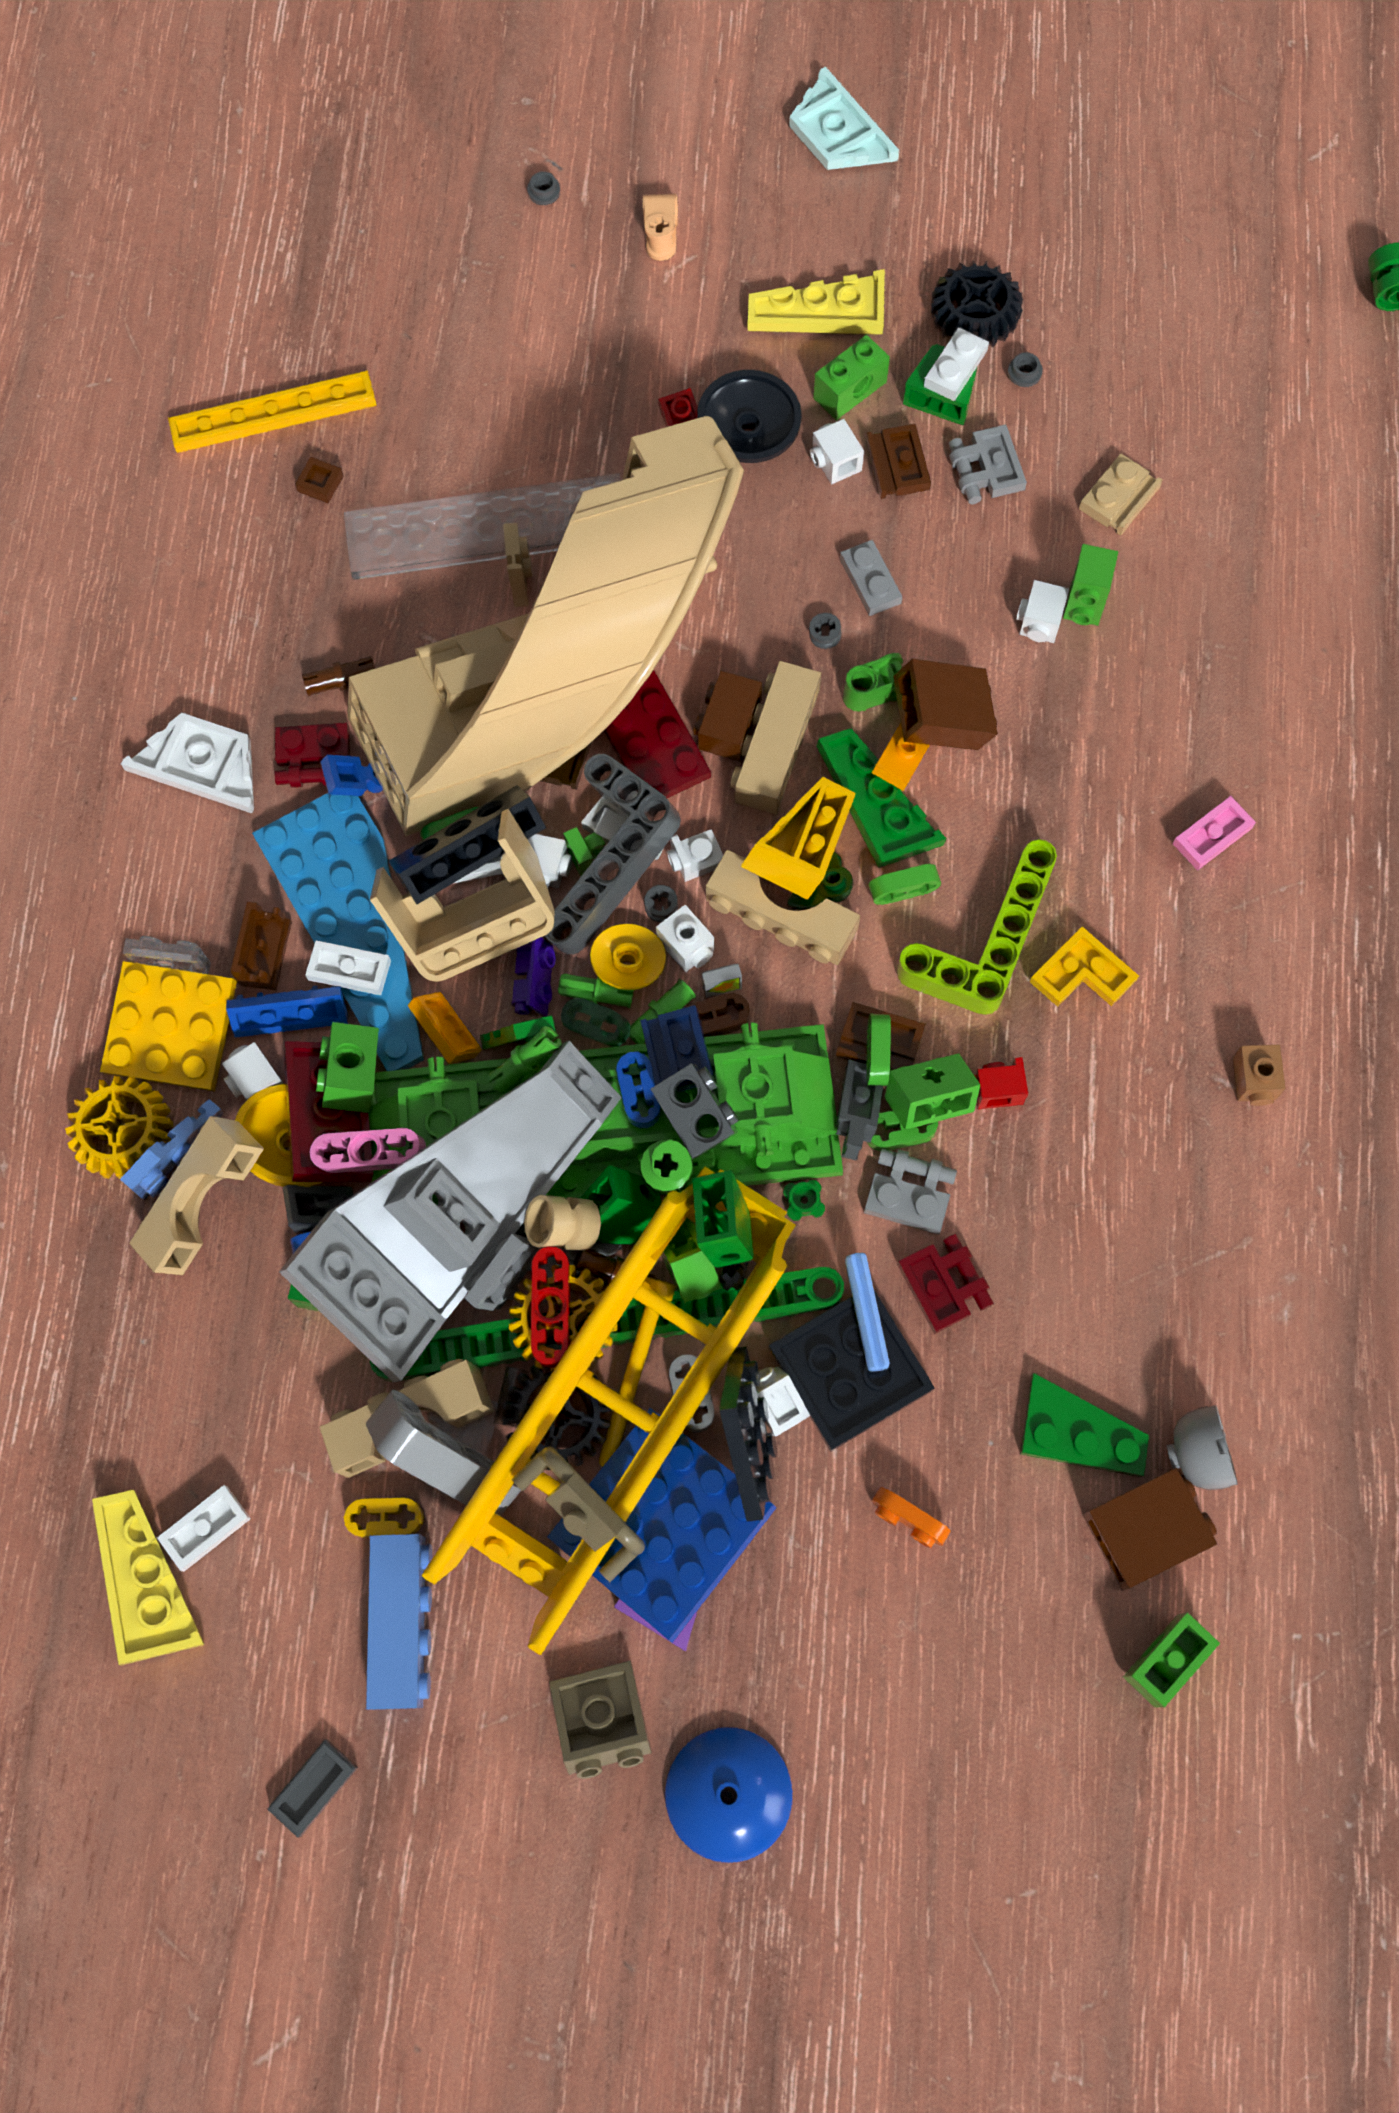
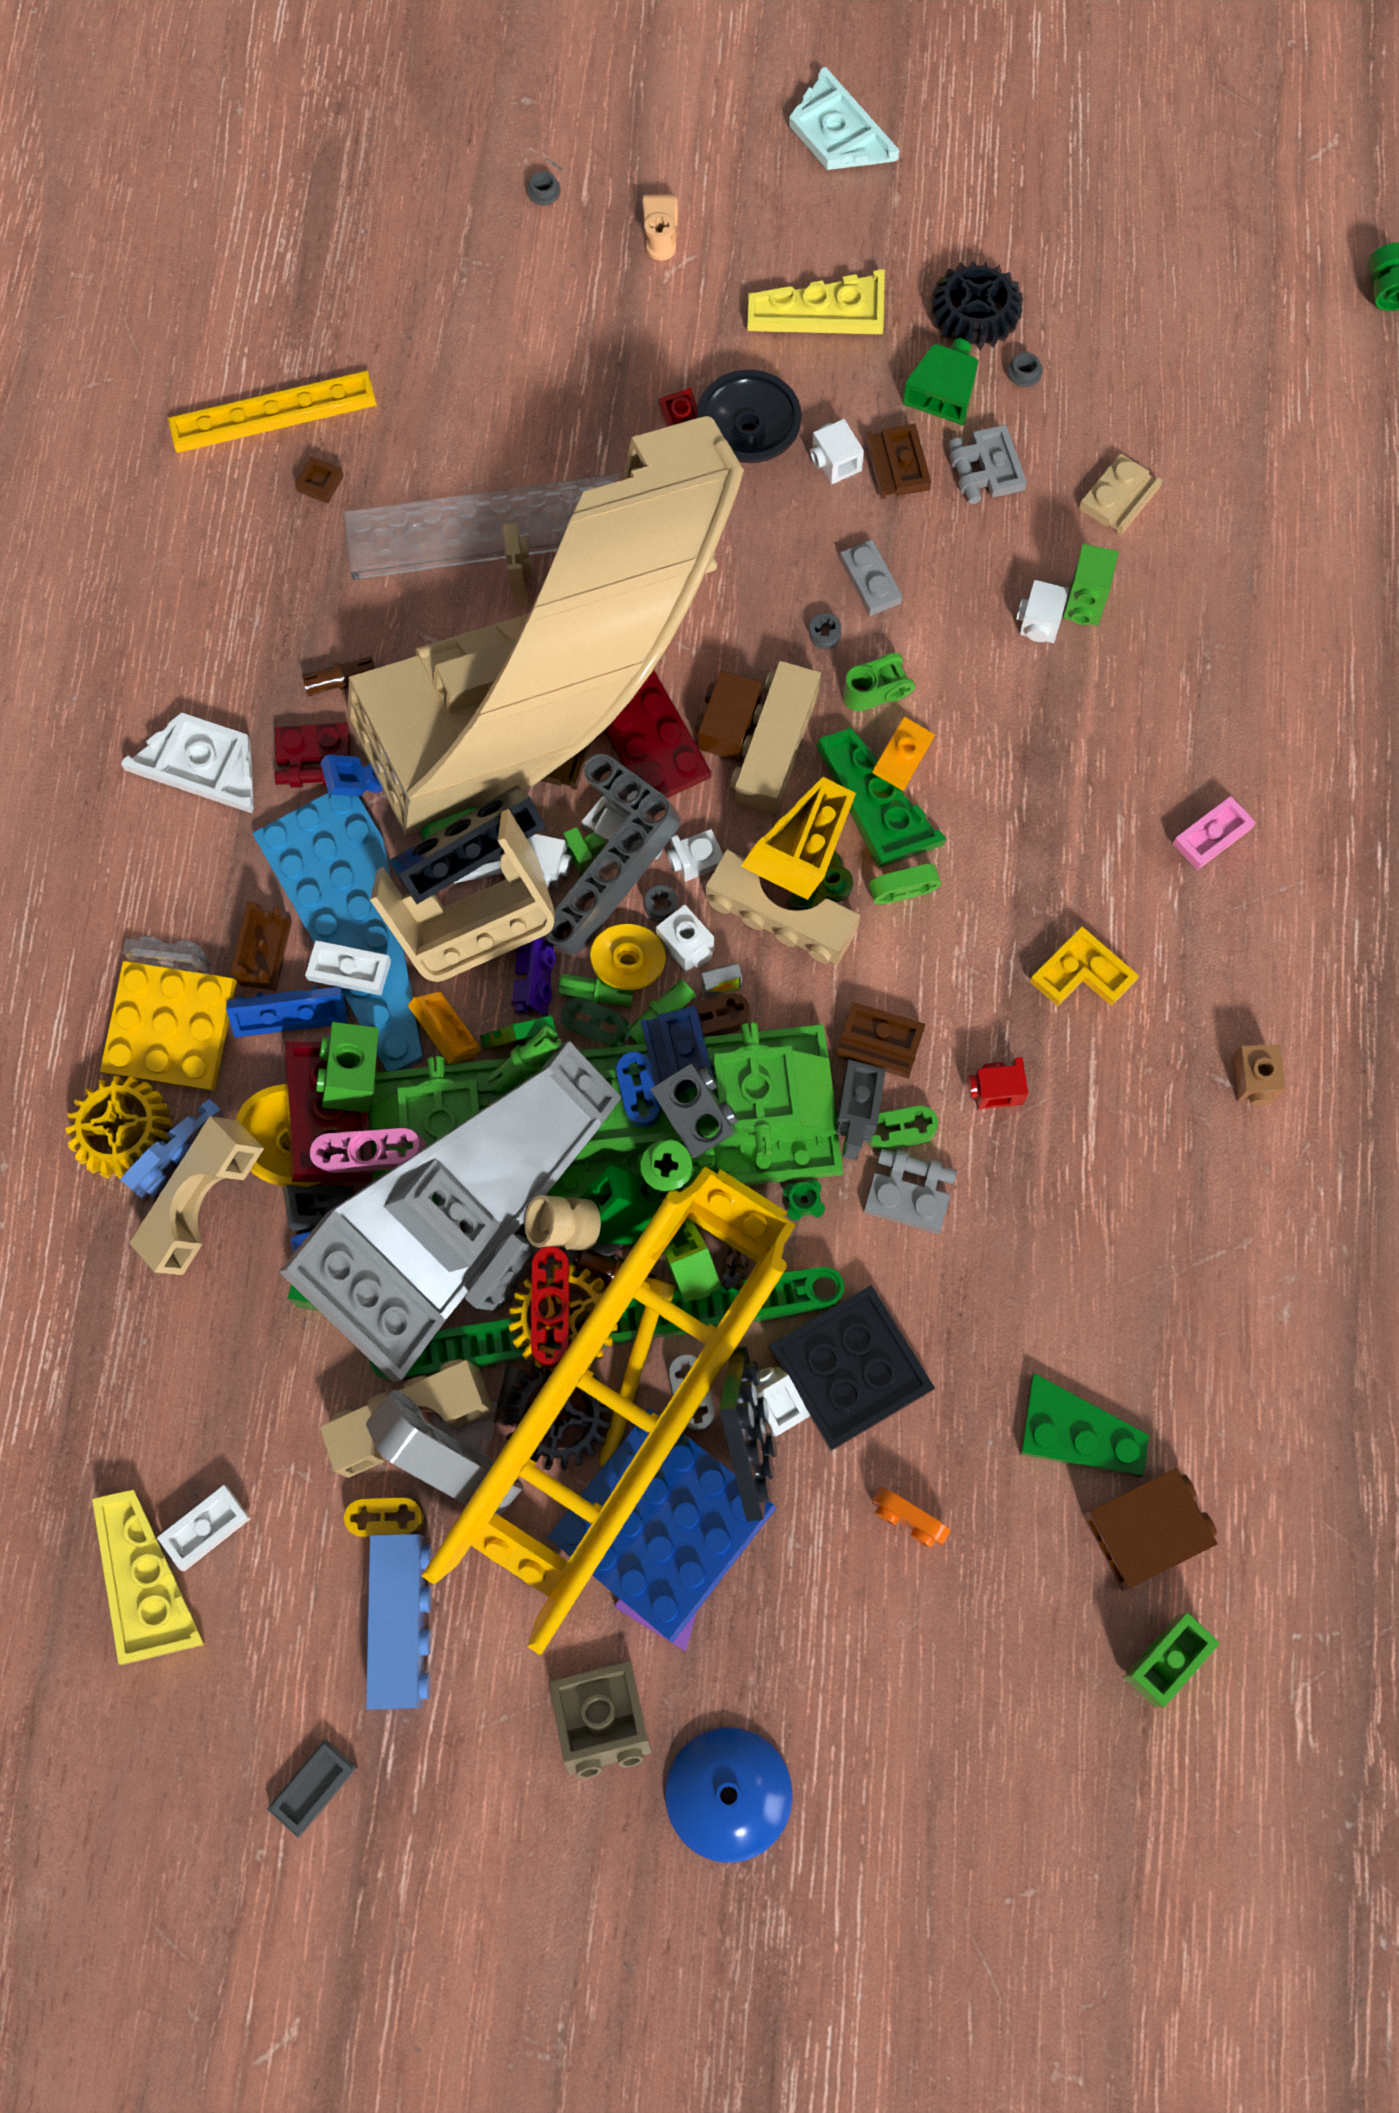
white brick [222,1042,283,1100] -> none
dark tan piece [511,1447,645,1582] -> none
green torso [692,1170,754,1267] -> none
bright green brick [813,335,890,420] -> none
light blue axle [845,1253,890,1372] -> none
bright green beam [866,1013,891,1086] -> none
bright green brick [885,1053,980,1130] -> none
reddish brown brick [893,658,998,750] -> none
lime beam [897,839,1057,1015] -> none
dark red plate [897,1234,994,1334] -> none
white plate [924,328,989,401] -> none
light grey cylinder [1167,1405,1238,1490] -> none

